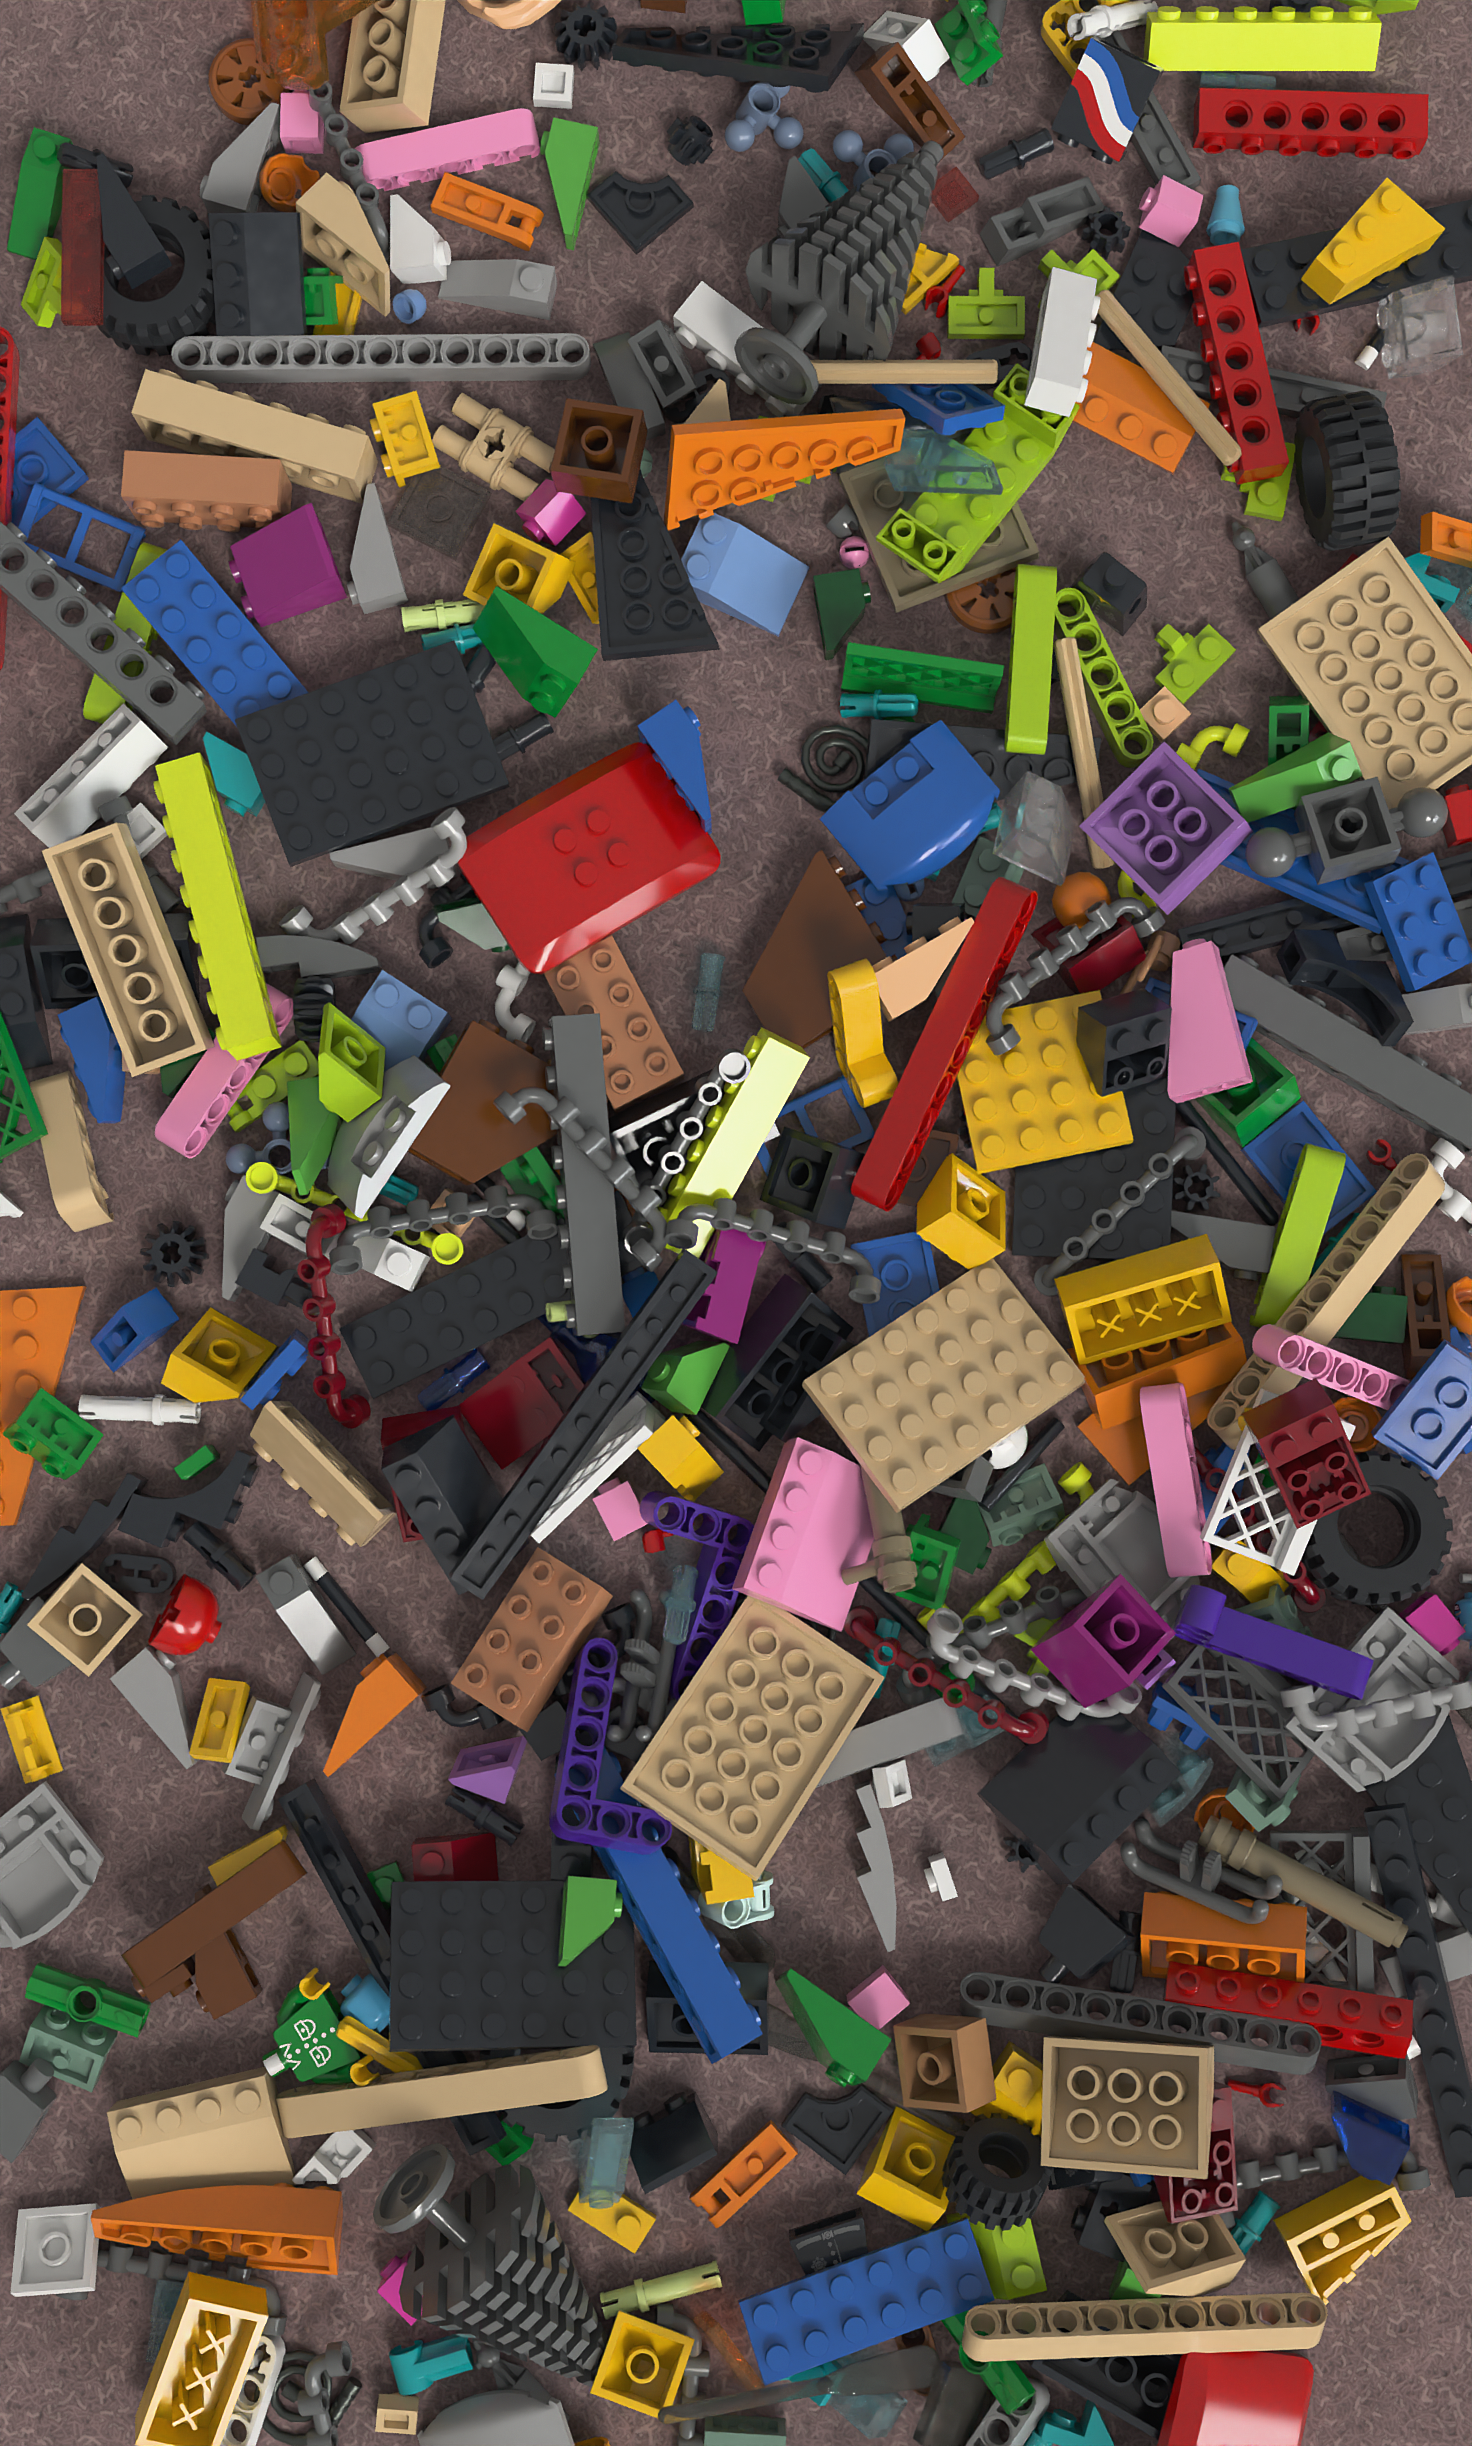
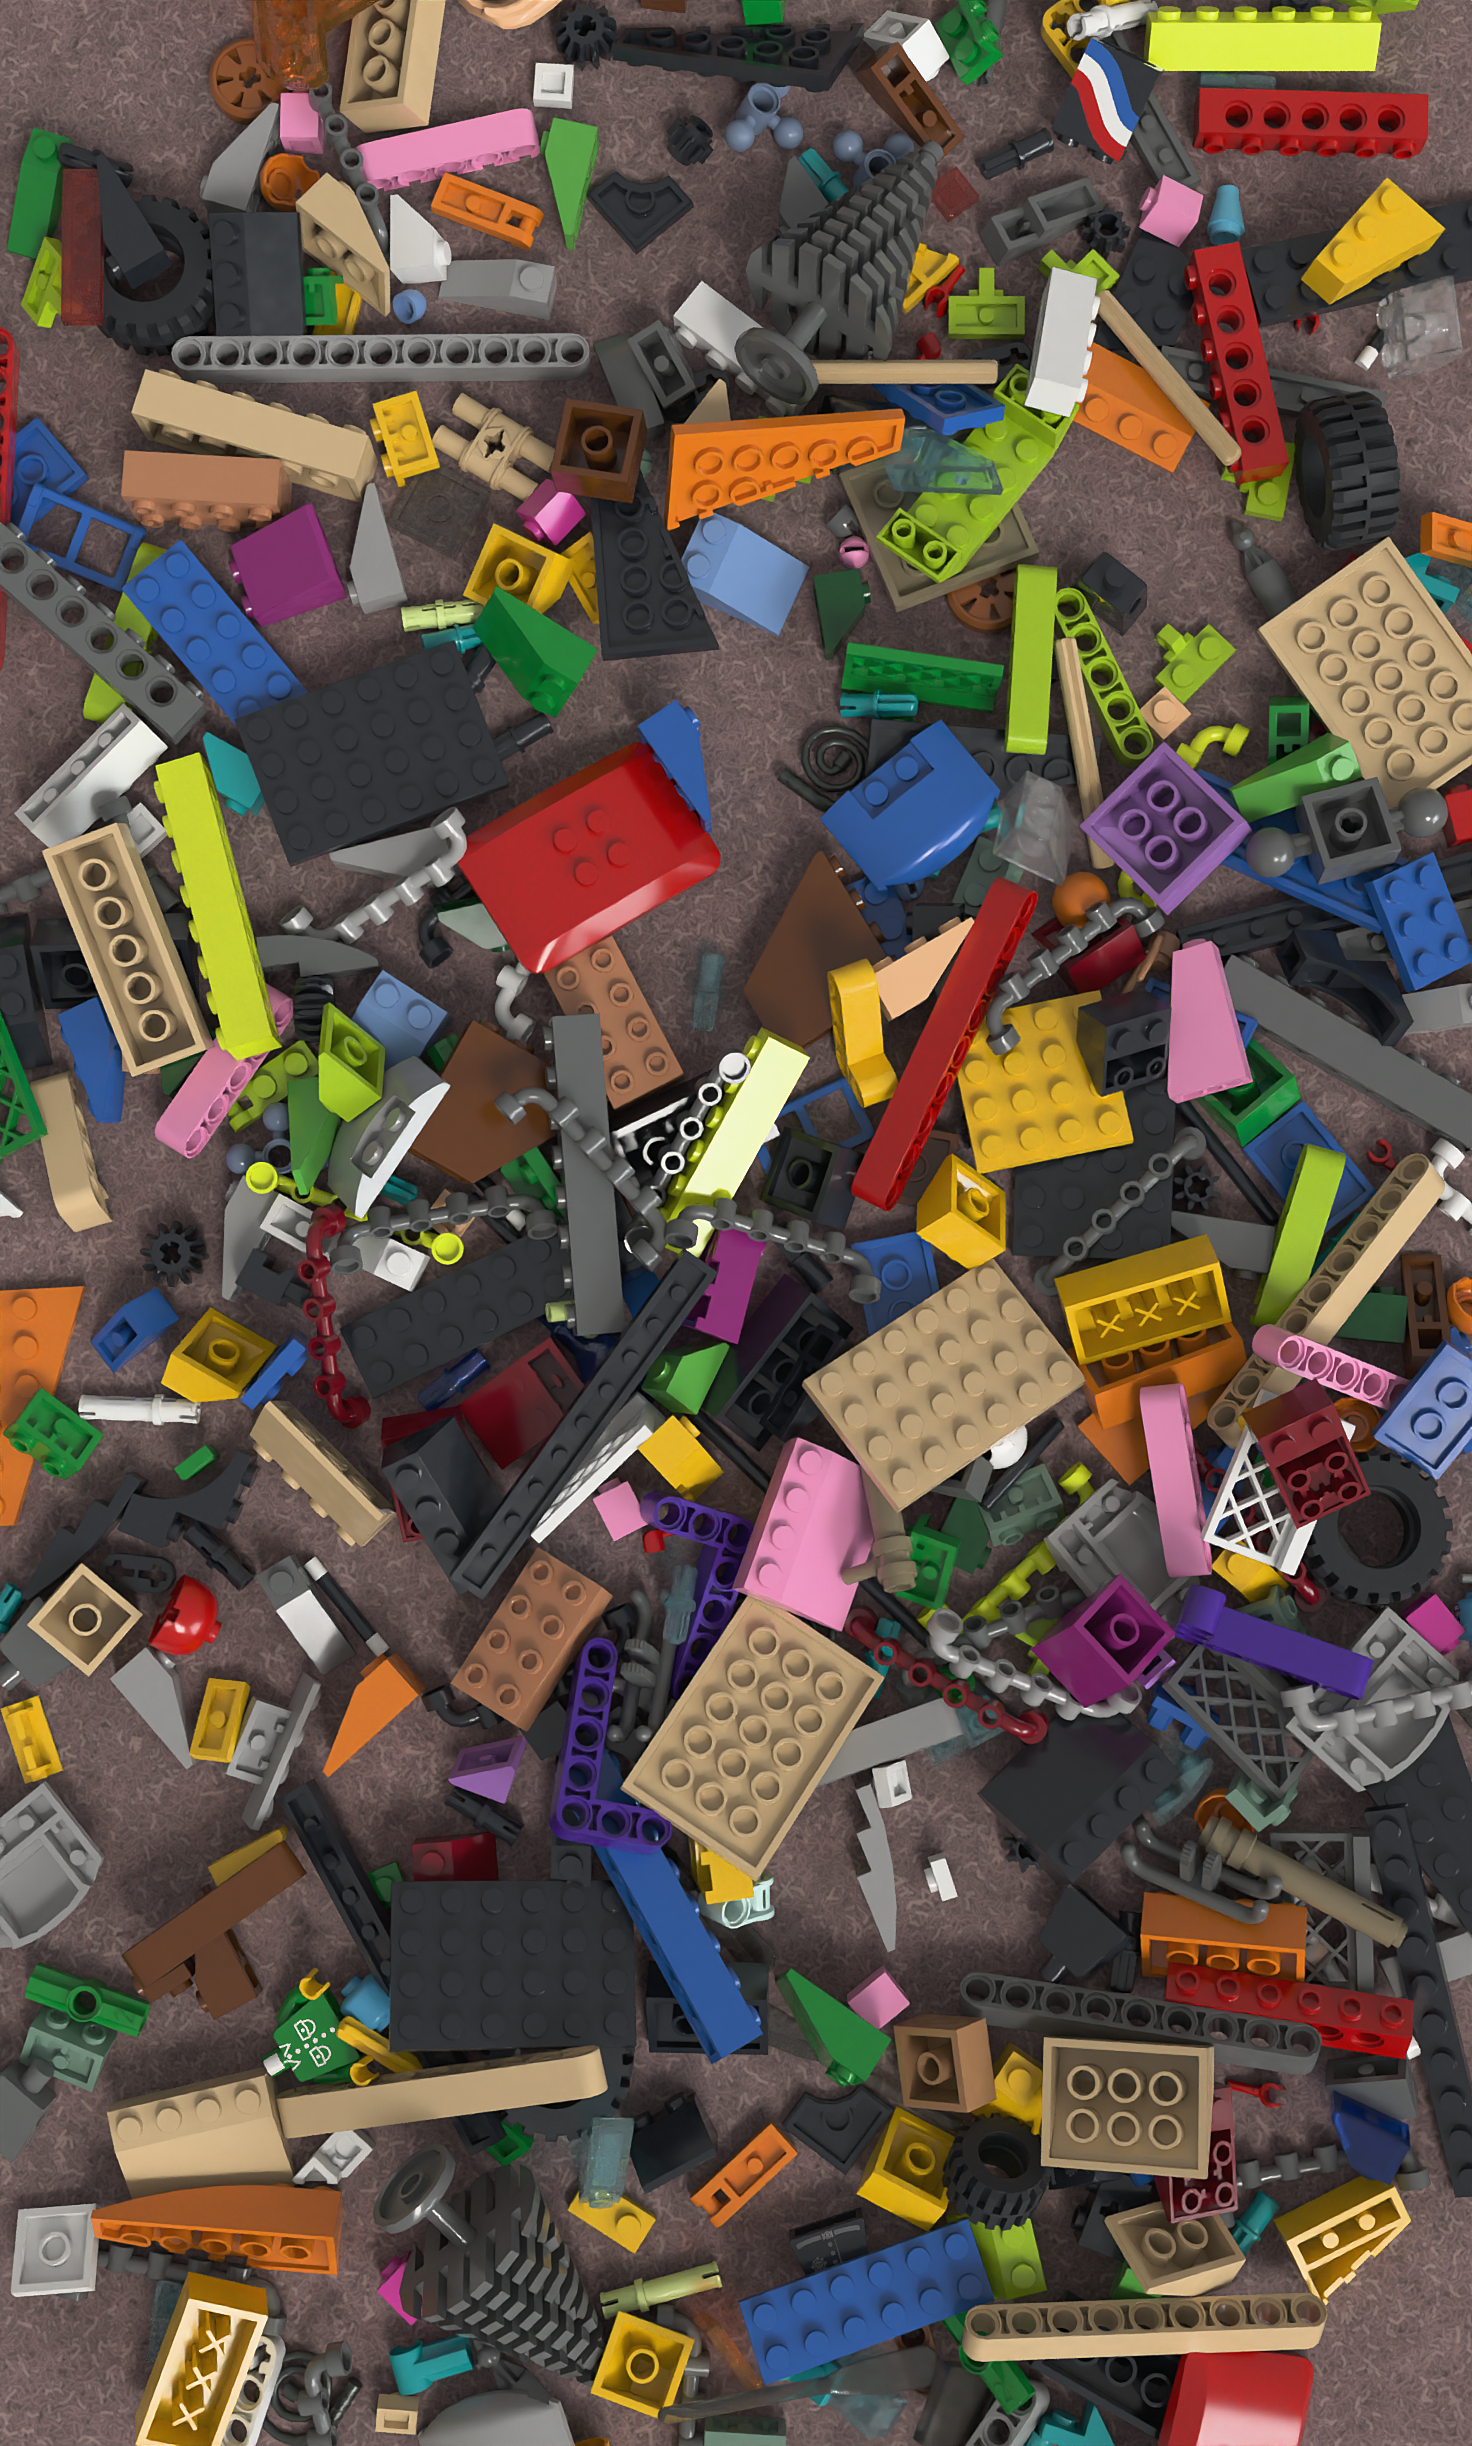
bright green slope [558,1876,623,1967] -> none

